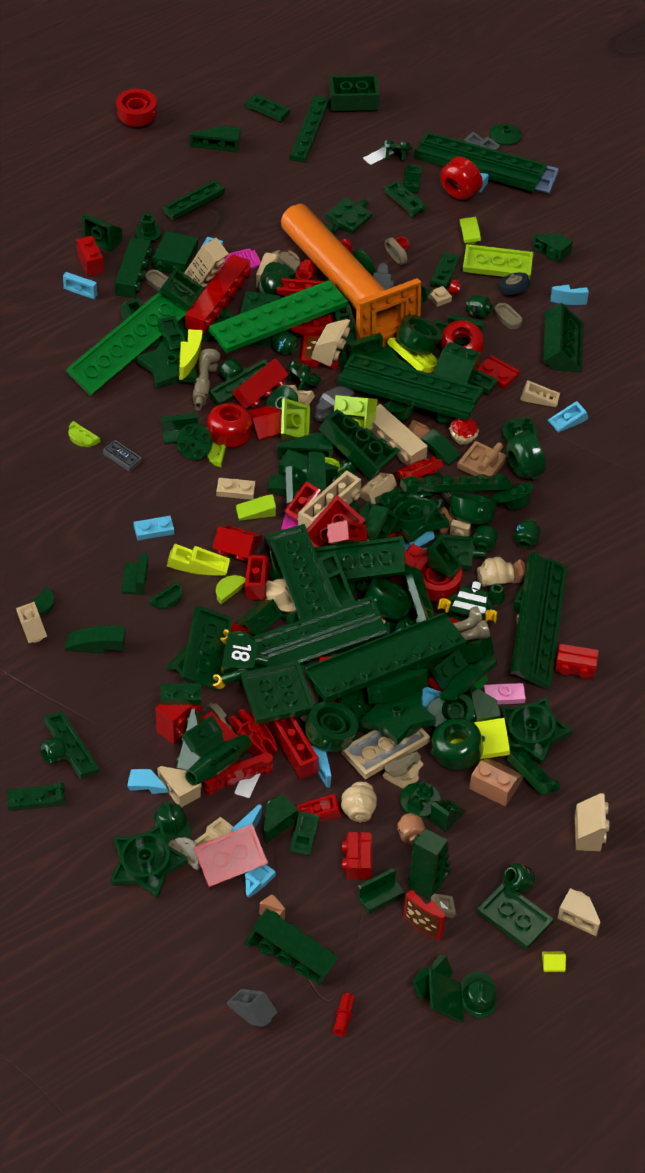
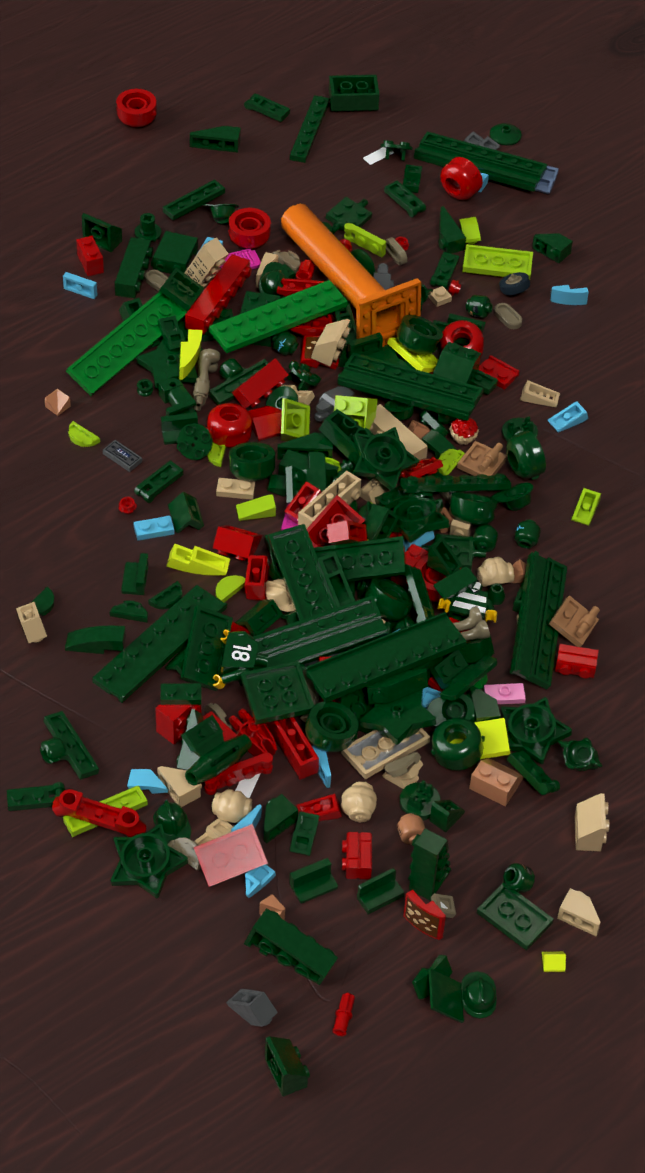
dark green slope [543,303,583,373] -> none
none -> nougat slope [45,389,71,416]
none -> red plate [52,789,146,837]
none -> lime plate [63,785,148,837]
none -> dark green plate [92,585,227,703]
none -> dark green tile [110,600,148,623]
none -> red plate [118,497,137,514]
none -> dark green plate [134,460,184,503]
none -> dark green bush [137,379,153,397]
none -> dark green piece [158,378,196,416]
none -> dark green panel [168,492,204,533]
none -> dark green piece [202,204,239,224]
none -> tan hair [212,789,252,823]
none -> red piece [228,208,271,249]
none -> dark green piece [229,442,275,481]
none -> dark green slope [265,1036,310,1097]
none -> dark green panel [289,858,338,903]
none -> lime plate [344,223,386,258]
none -> dark green plate [352,427,419,491]
none -> dark green plate [420,409,449,437]
none -> dark green slope [434,566,477,600]
none -> dark green slope [438,206,466,254]
none -> lime tile [438,449,465,475]
none -> medium nougat plate [549,596,600,647]
none -> dark green hair [558,738,602,771]
none -> lime slope [571,488,601,526]

